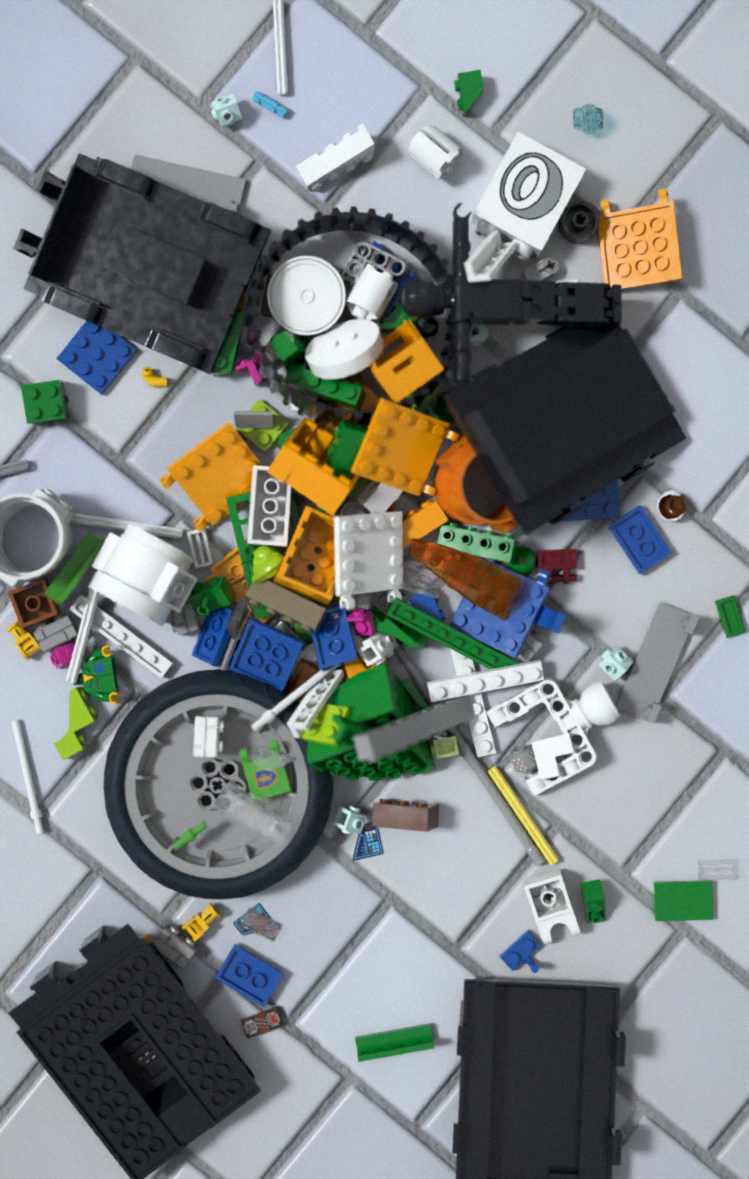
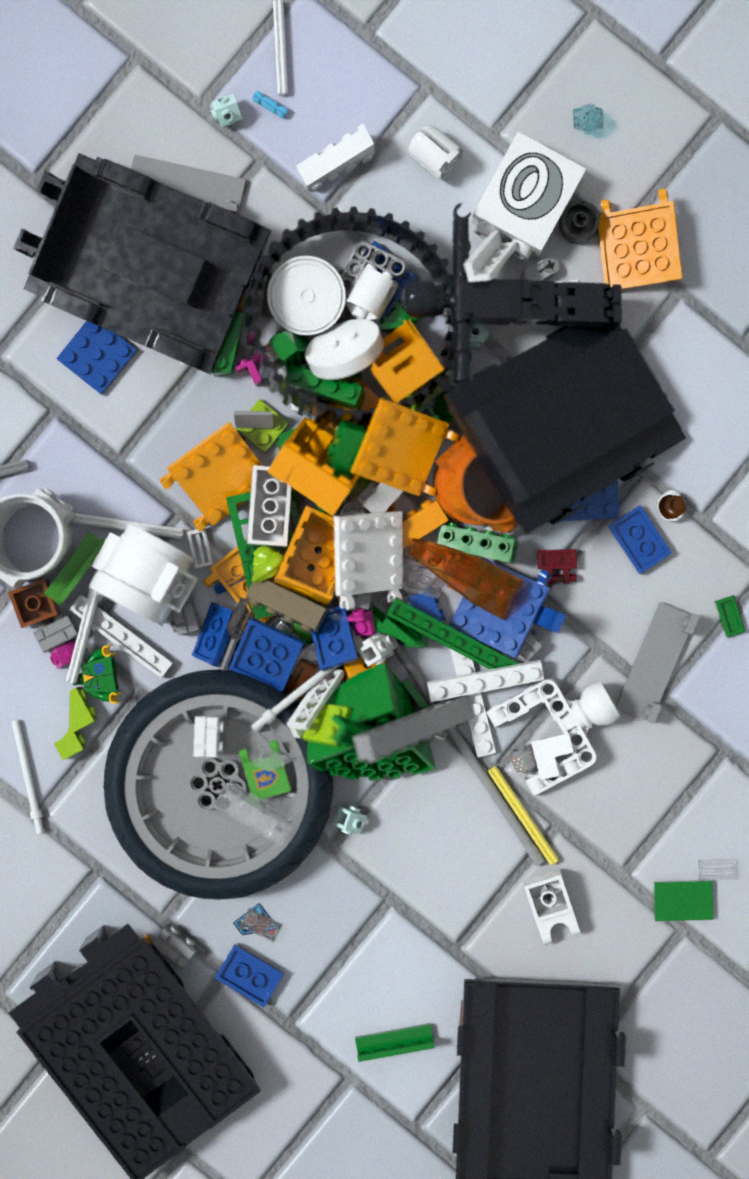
yellow connector [7,621,42,660] -> none
green brick [21,380,69,424] -> none
yellow arm [142,367,168,387] -> none
bright green bar [172,821,208,851] -> none
yellow connector [182,903,221,942] -> none
green brick [188,575,236,616] -> none
tile [241,1006,284,1039] -> none
dark blue sticker [353,822,383,861] -> none
wedge [372,798,439,832] -> none
pearl dark grey animal [416,317,439,338] -> none
yellowish green bracket [430,735,459,759] -> none
green slope [454,70,483,117] -> none
blue plate [499,930,541,973] -> none
green hair [508,546,537,576] -> none
green slope [581,879,606,924] -> none
light aqua brick [598,646,633,681] -> none

